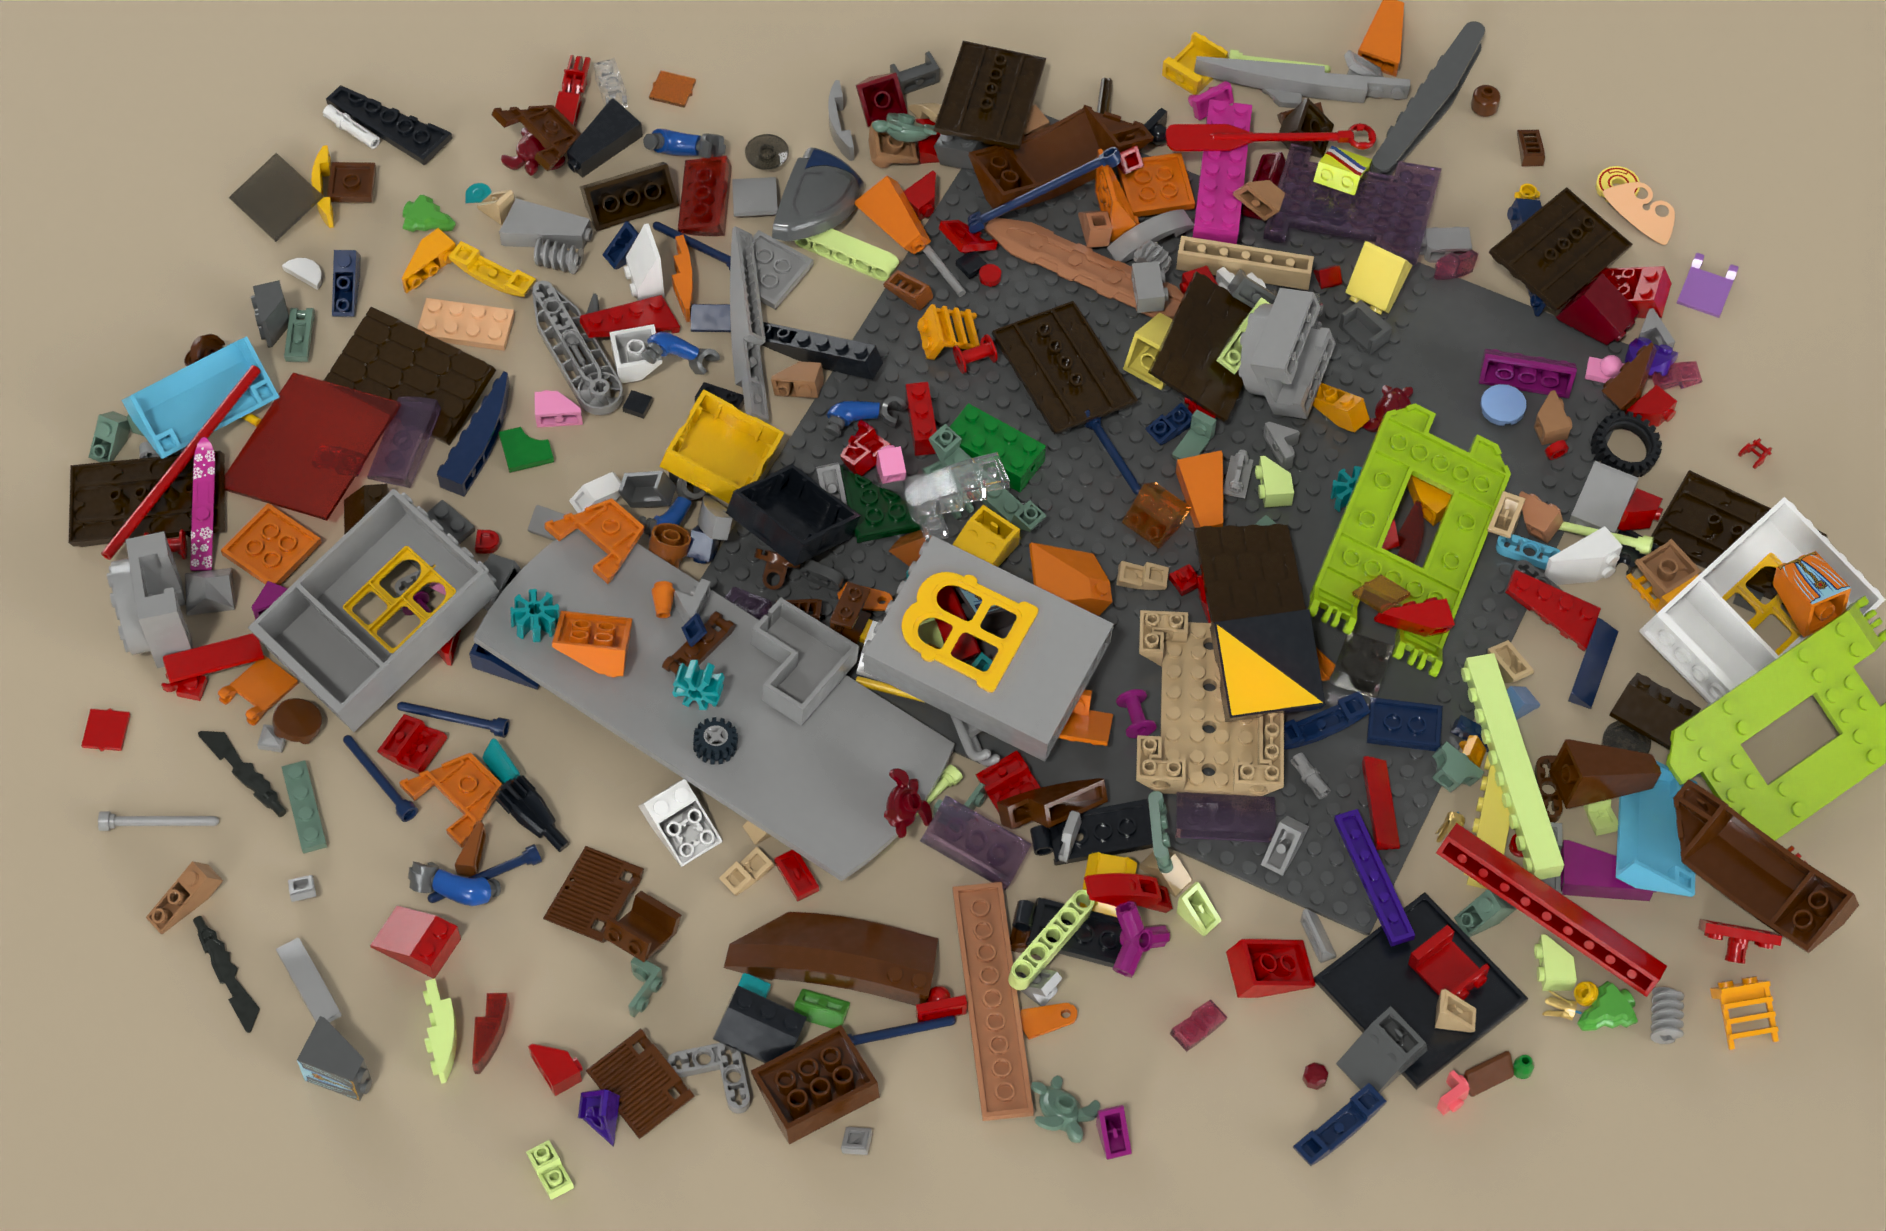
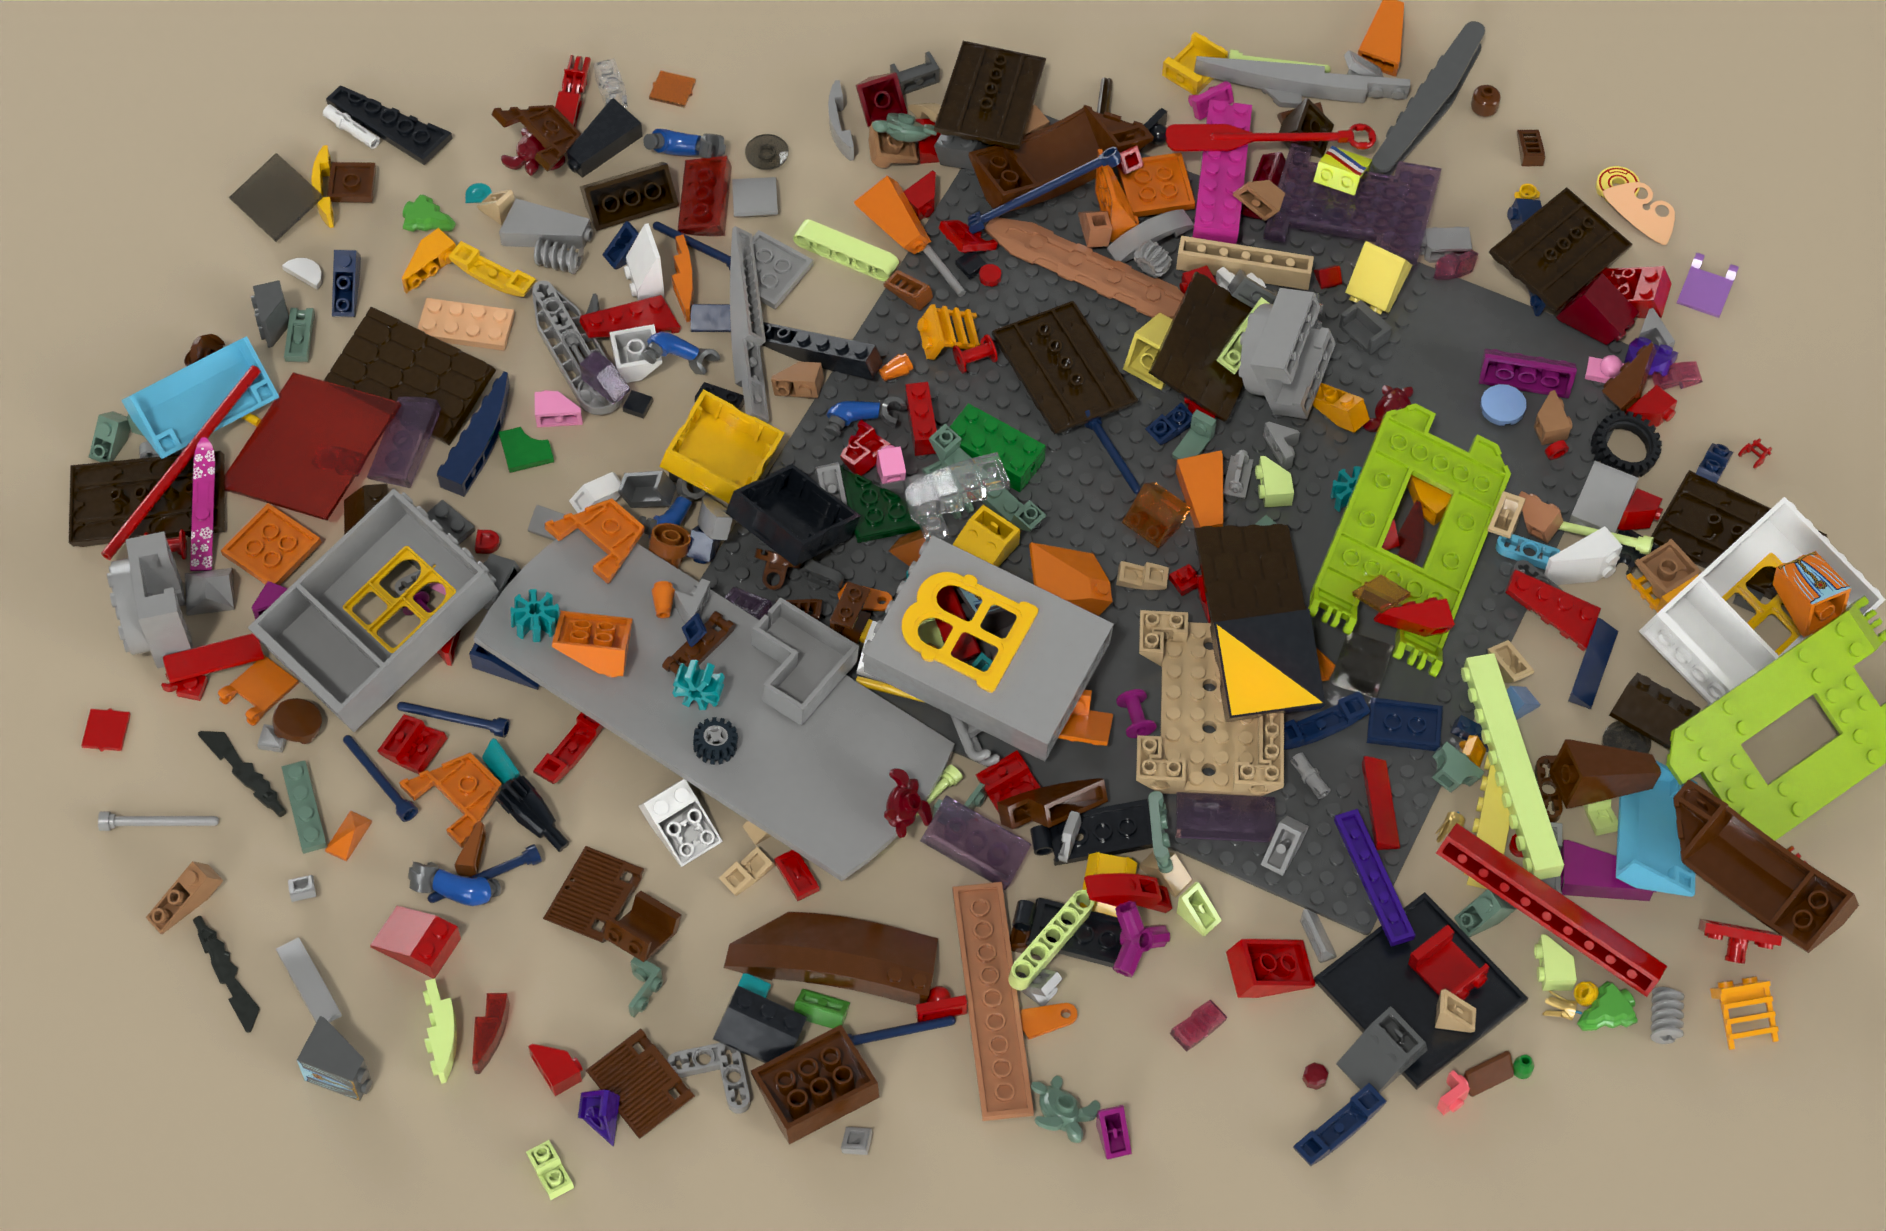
dark grey panel [772,147,864,241] -> none
light grey brick [1131,261,1168,313] -> none
none -> orange slope [325,811,372,862]
none -> red slope [533,712,604,784]
none -> clear purple slope [579,350,630,404]
none -> orange cone [879,353,914,382]
none -> dark blue slope [1696,443,1734,483]

